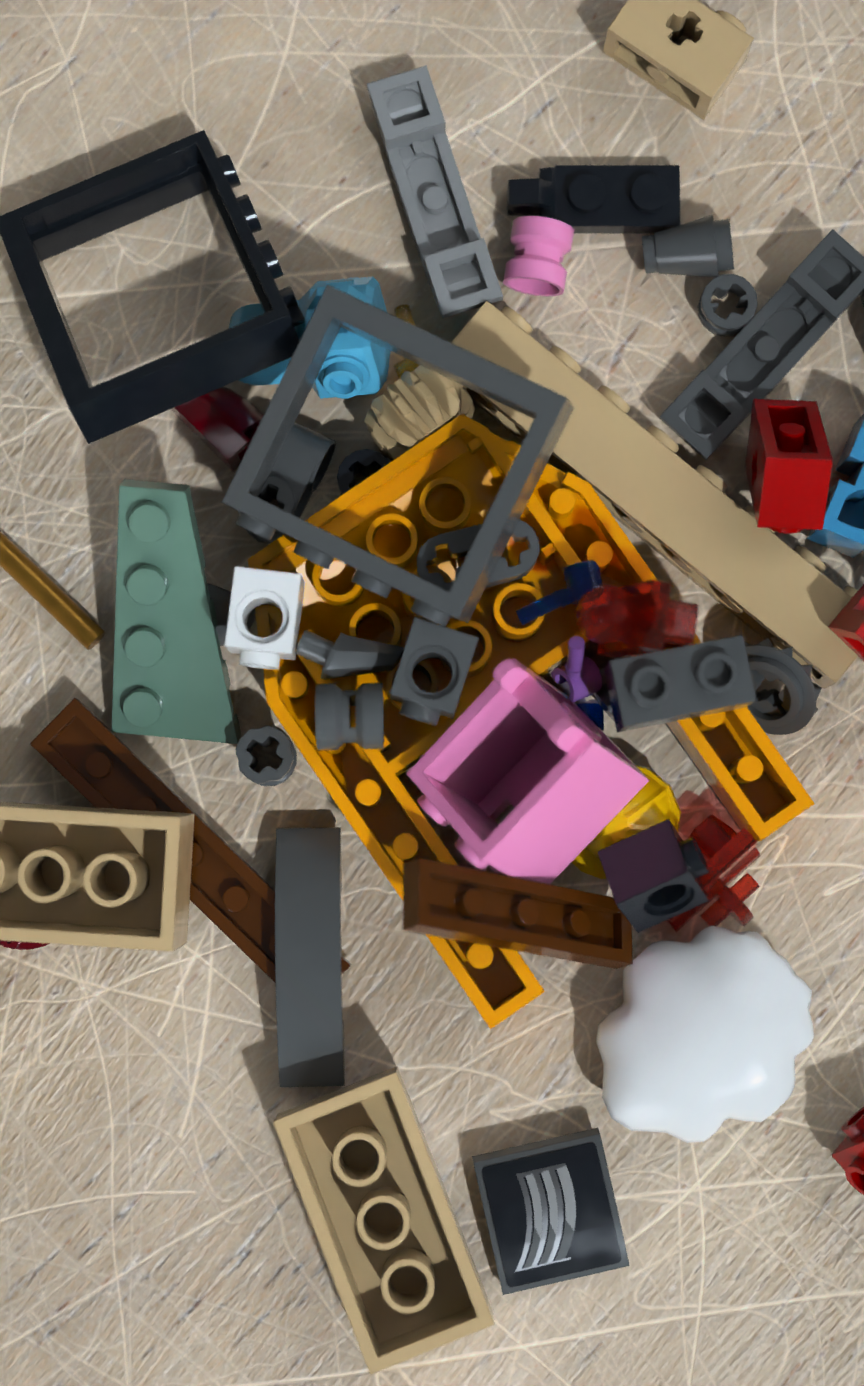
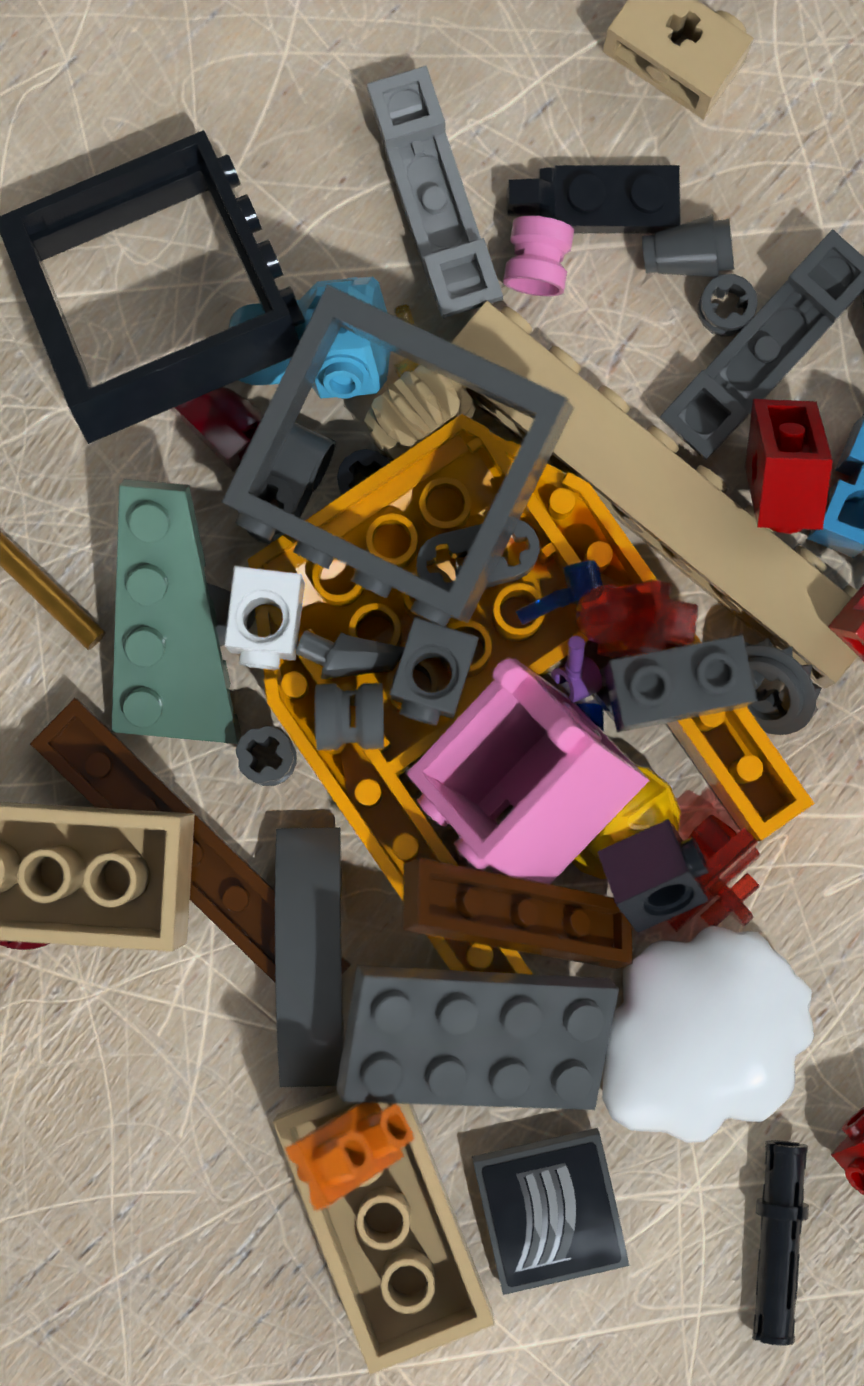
none -> orange hips [284,1102,414,1211]
none -> dark grey plate [336,965,619,1110]
none -> black pin [752,1140,809,1346]

